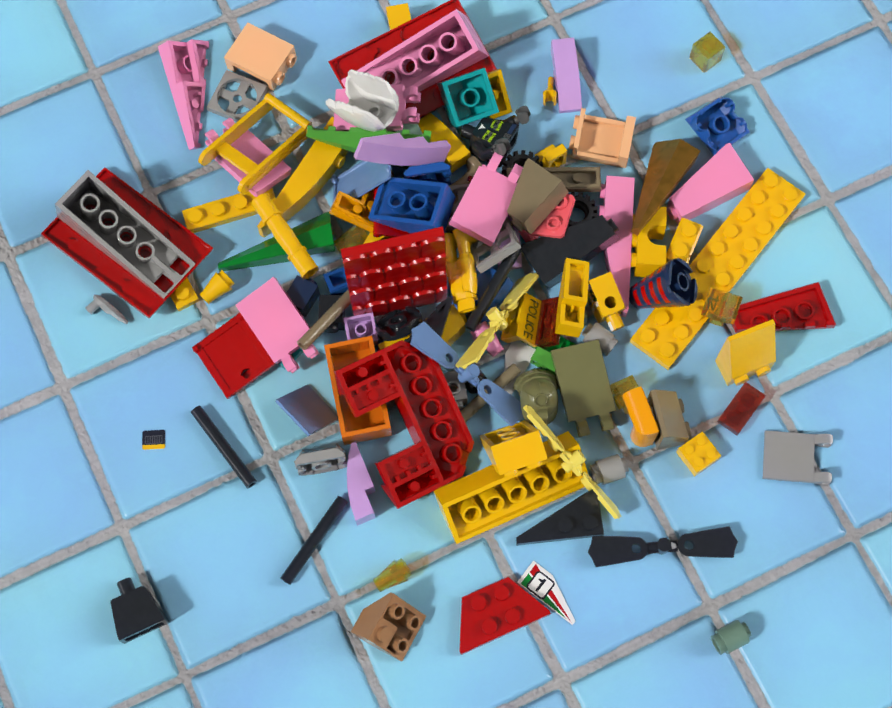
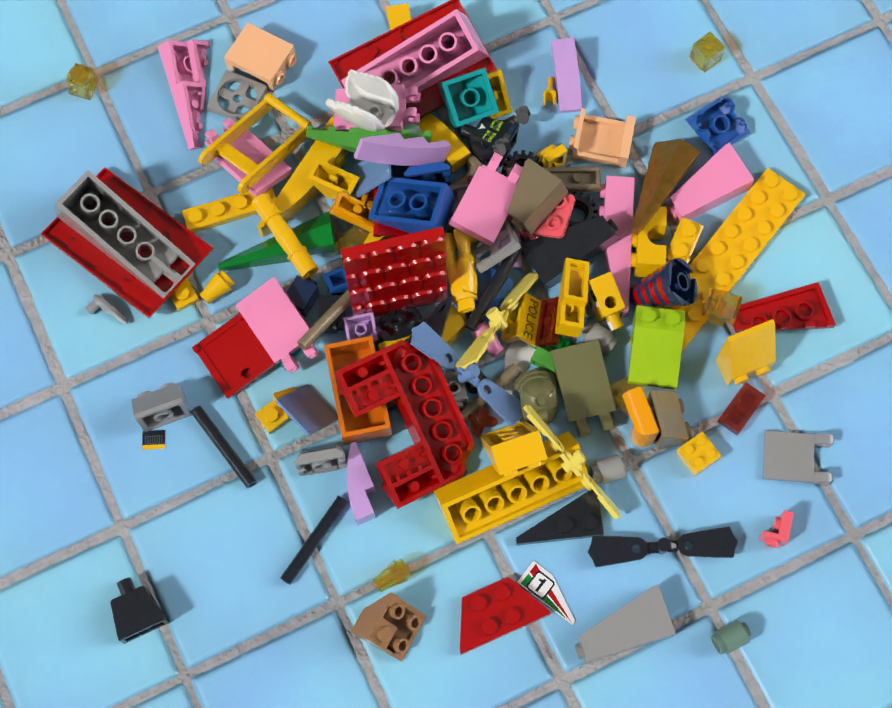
none -> clear yellow brick [67,63,99,100]
none -> light grey slope [131,383,192,432]
none -> yellow slope [255,387,297,435]
none -> yellow slope [307,158,360,199]
none -> clear red piece [467,407,498,437]
none -> light grey slope [575,584,676,664]
none -> lime slope [627,305,686,390]
none -> coral bracket [759,510,794,548]

